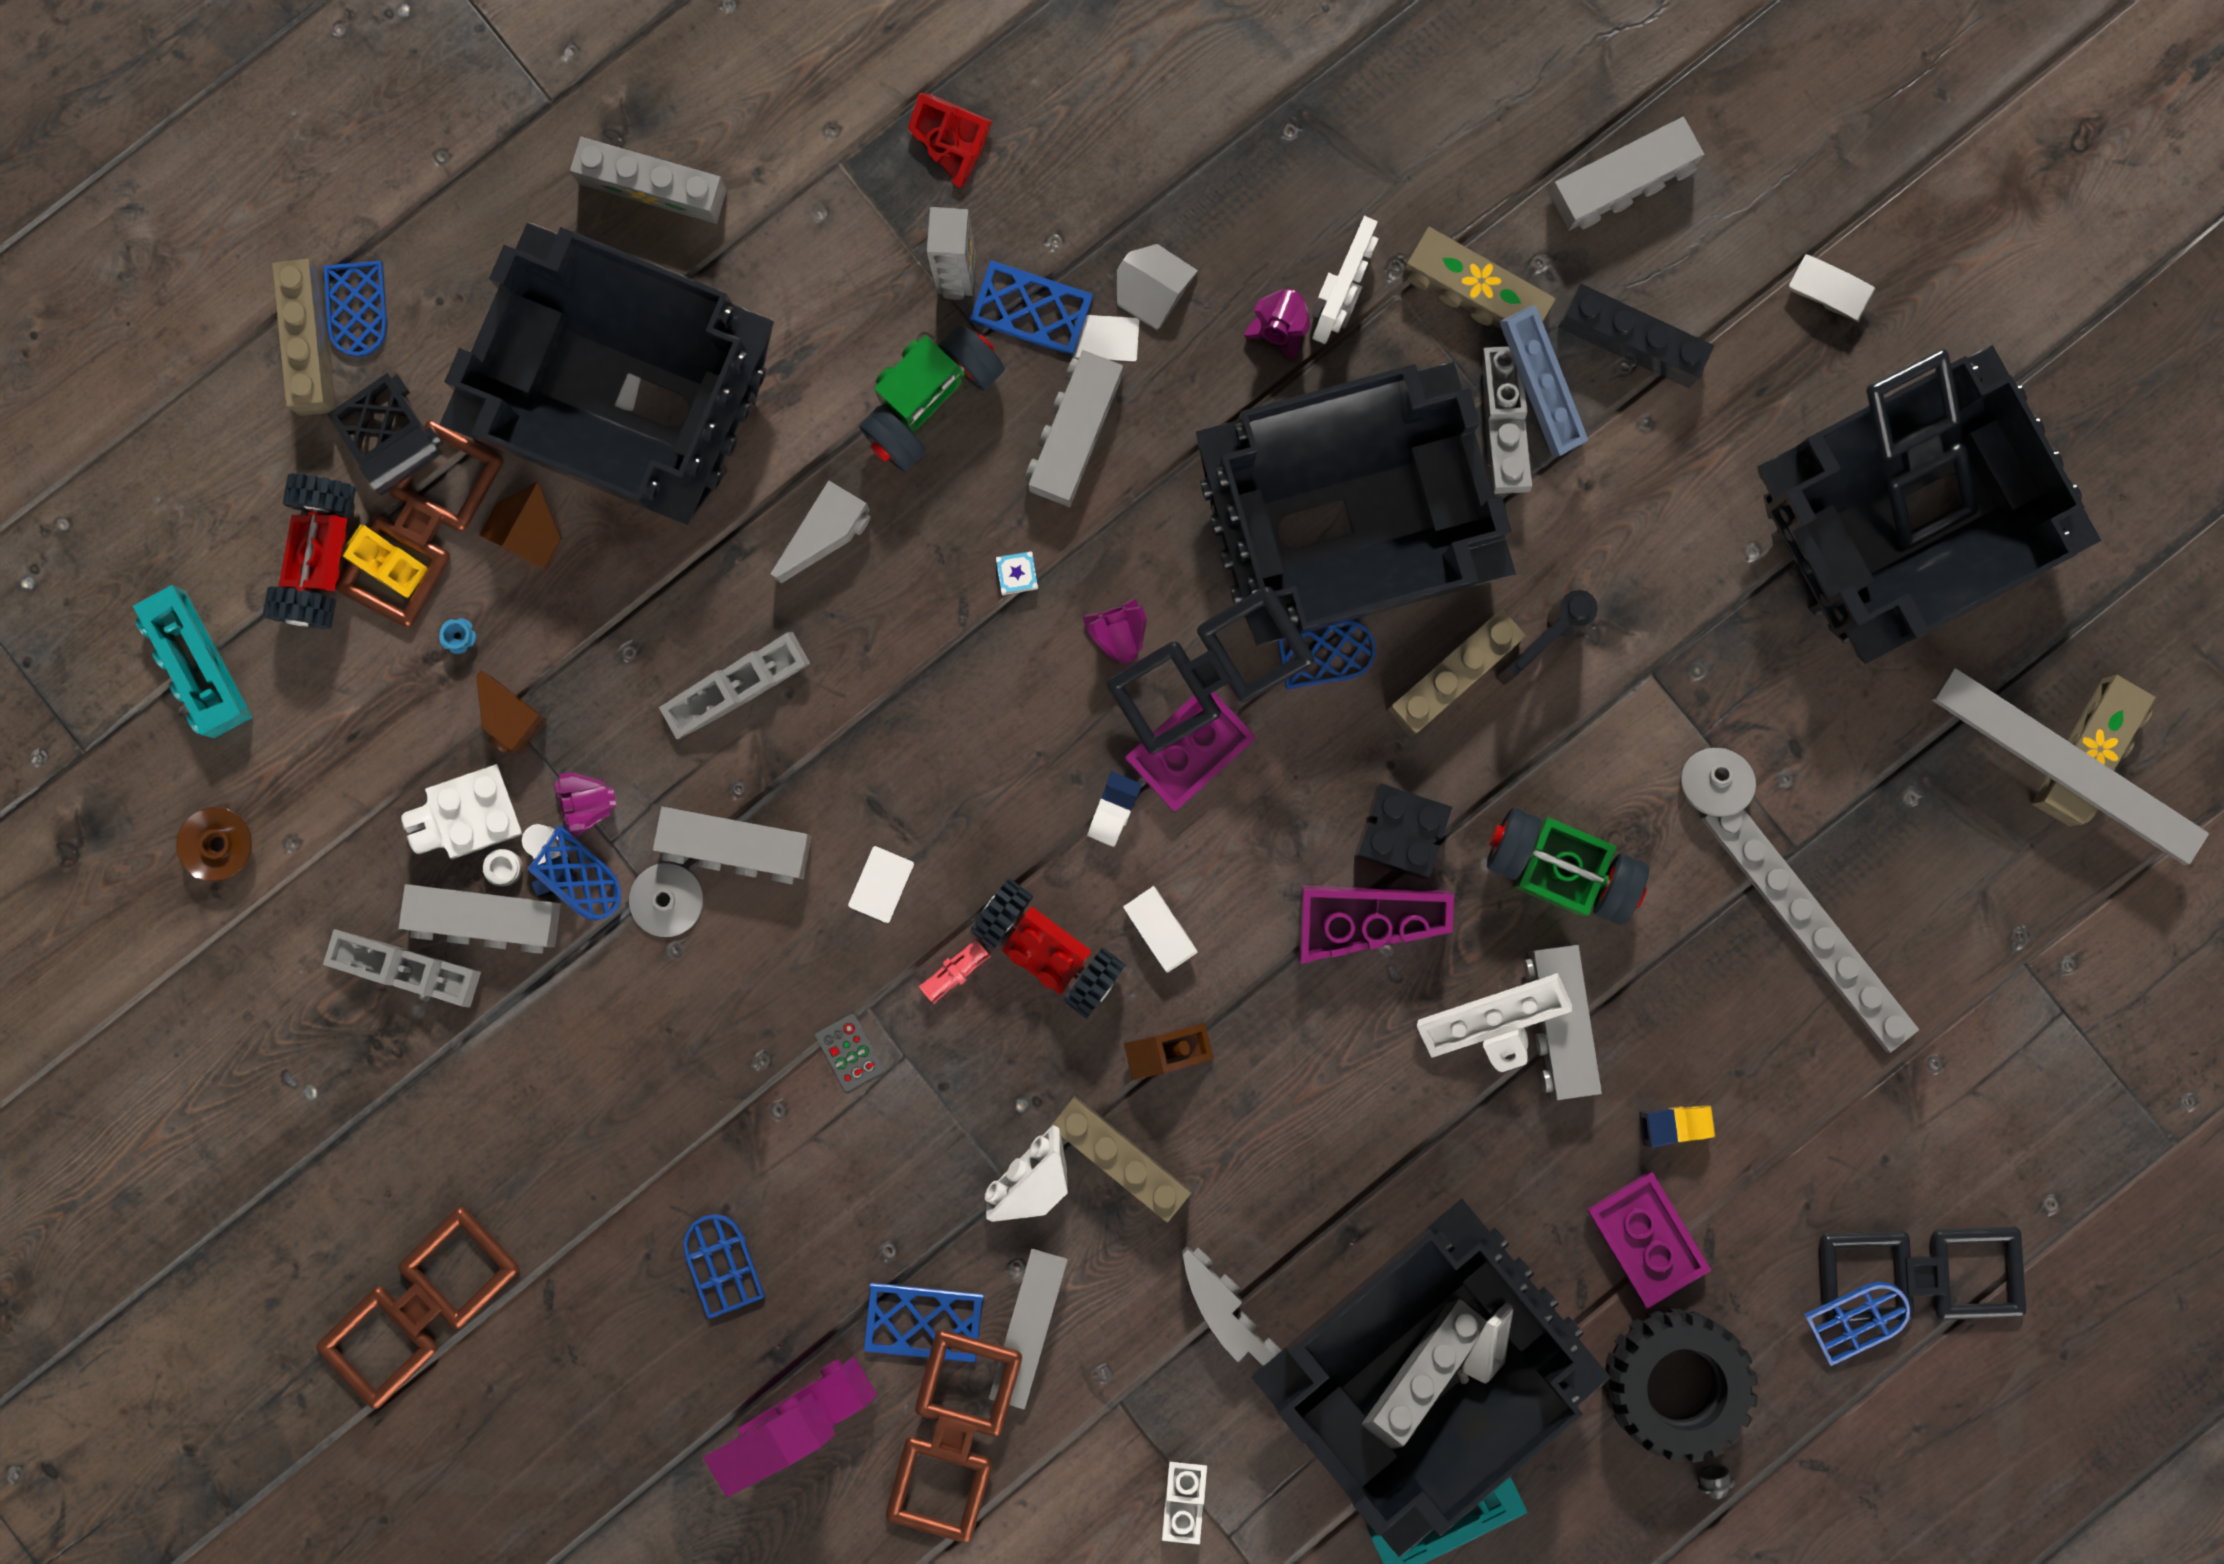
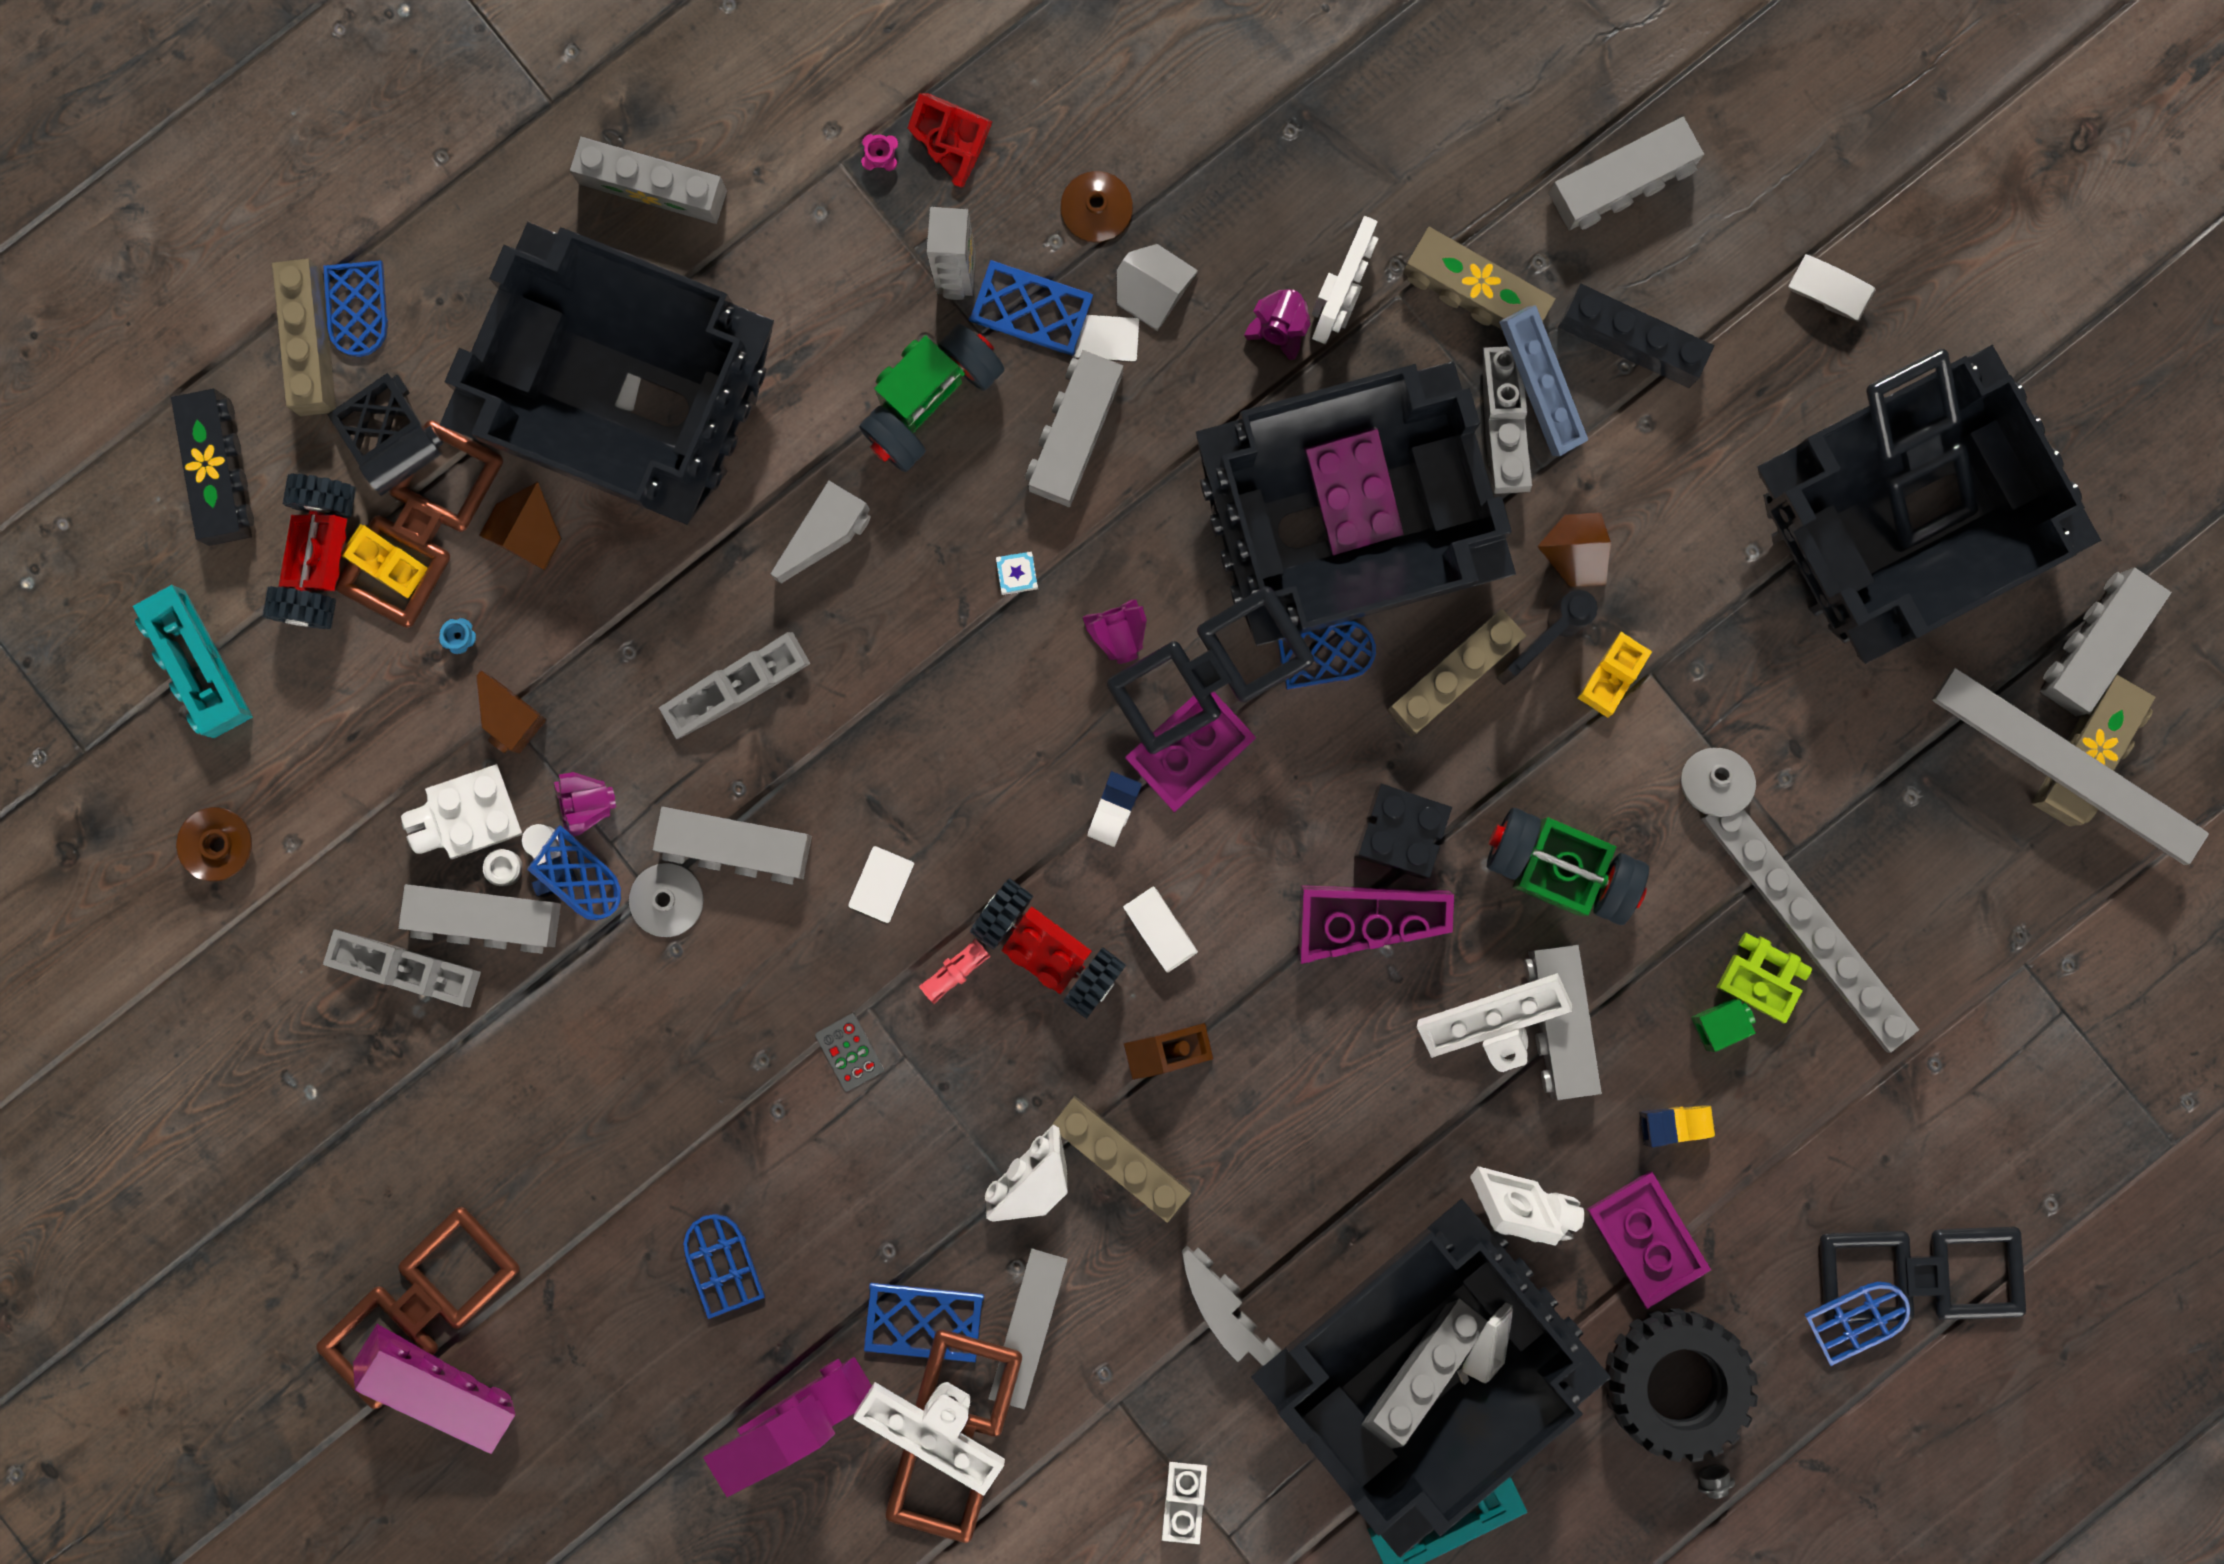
none -> black brick [171,388,254,546]
none -> magenta wedge [353,1324,515,1454]
none -> white plate [853,1382,1005,1496]
none -> dark pink plate [861,134,898,171]
none -> reddish brown dish [1061,171,1133,243]
none -> magenta plate [1304,427,1404,555]
none -> white plate [1470,1166,1584,1246]
none -> reddish brown slope [1537,513,1611,588]
none -> yellow slope [1578,632,1652,718]
none -> green brick [1691,999,1756,1052]
none -> lime plate [1716,932,1812,1023]
none -> light grey brick [2040,567,2172,717]

